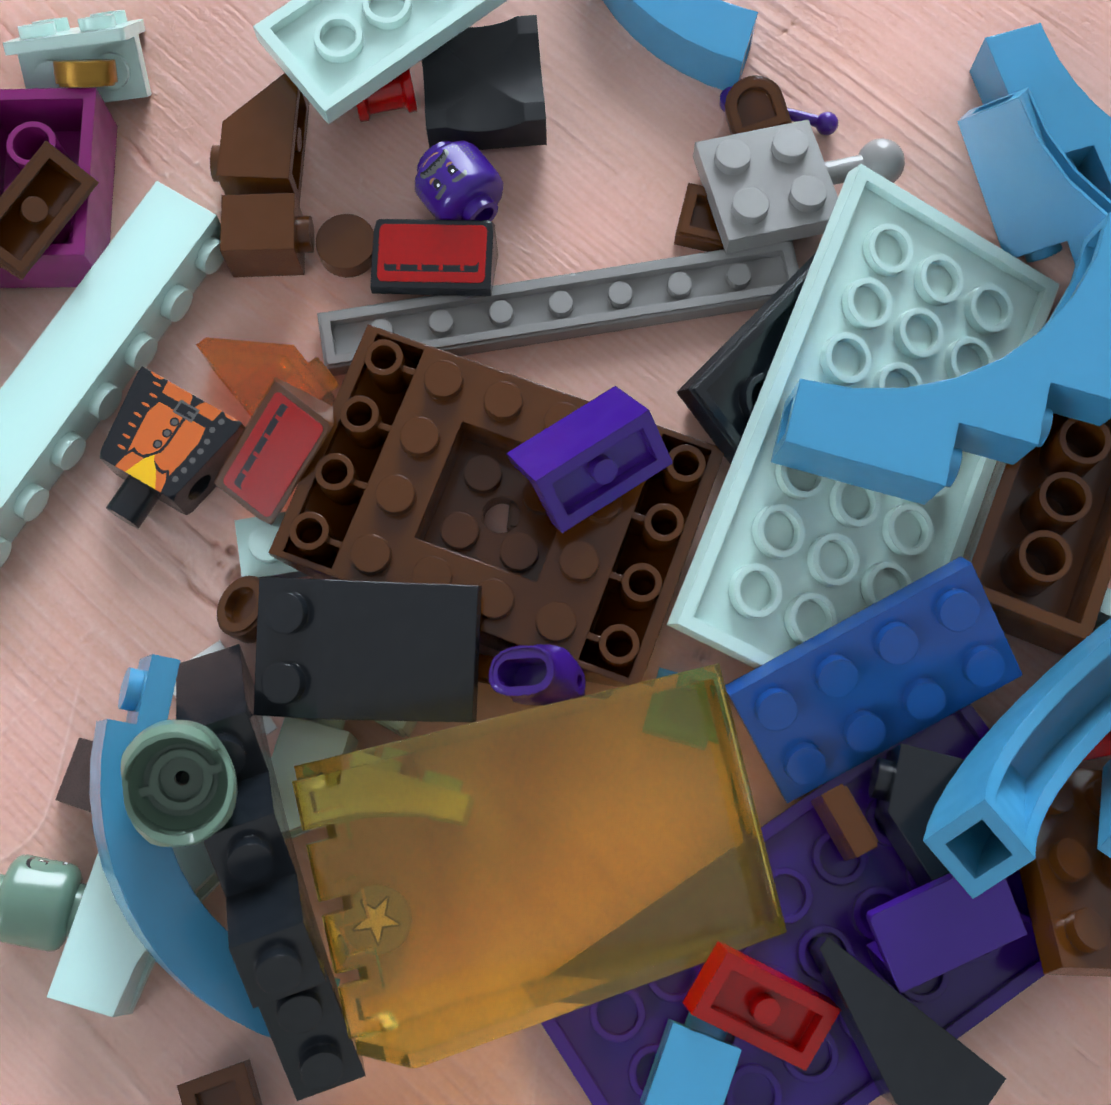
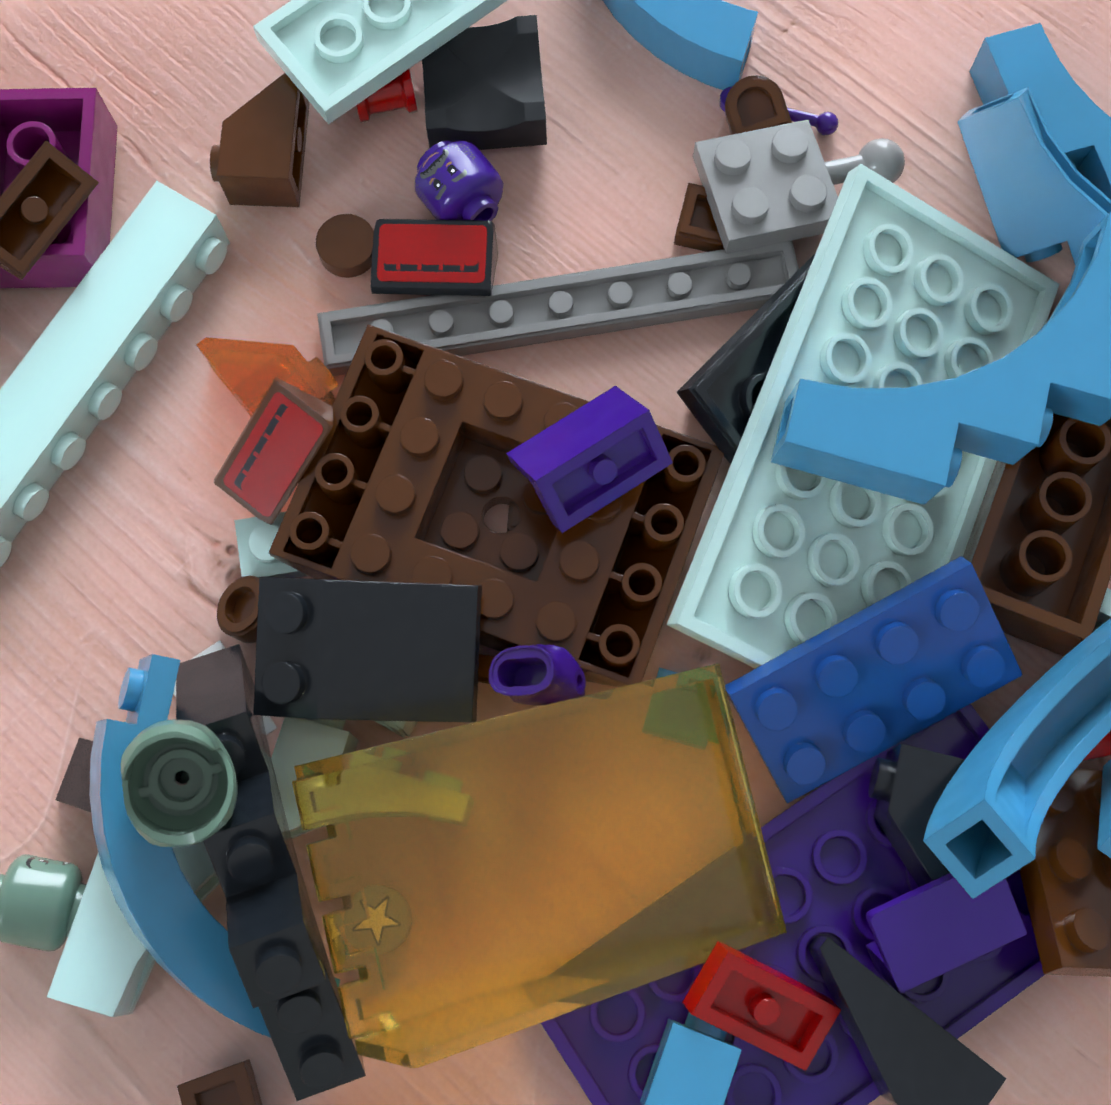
light aqua bracket [3,10,152,103] -> none
pearl gold tile [53,59,118,88] -> none
torso [100,366,245,529] -> none
reddish brown brick [220,193,315,277] -> none
reddish brown tile [811,784,879,861] -> none

